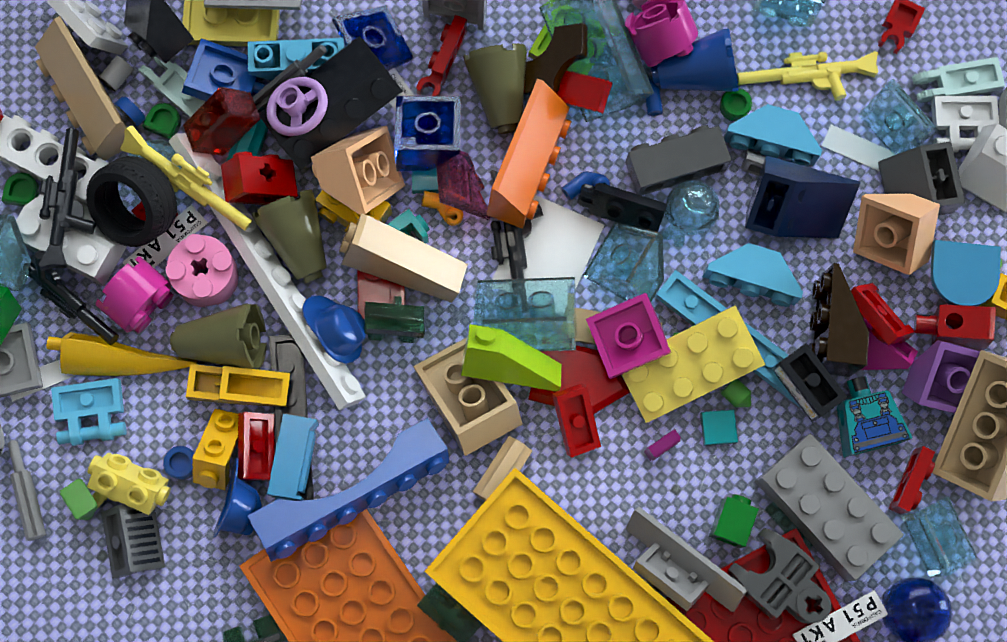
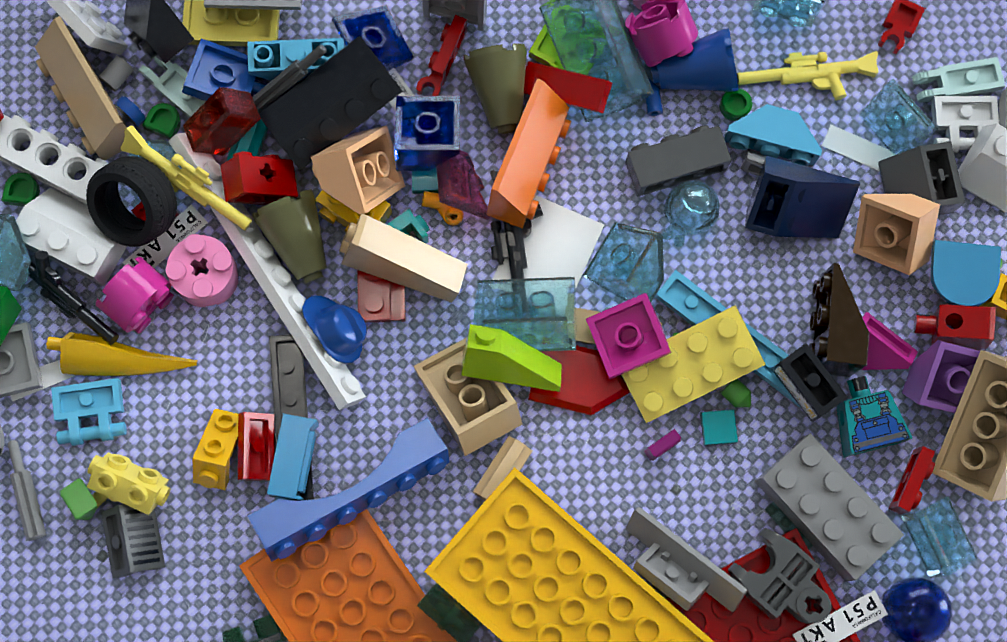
black piece [39,128,96,271] -> none
blue tile [163,446,195,480] -> none
olive cone [170,303,267,369] -> none
yellow slope [186,364,290,407] -> none
blue piece [213,458,262,538] -> none
lavender piece [266,77,328,136] -> none
clear green hips [364,296,425,343] -> none
dark brown tile [525,22,588,95] -> none
red plate [552,383,601,458] -> none
blue arm [561,171,610,200] -> none
black hinge [577,183,667,235] -> none
medium azure slope [702,243,803,307] -> none
green brick [709,494,759,549] -> none
red plate [851,283,915,346] -> none

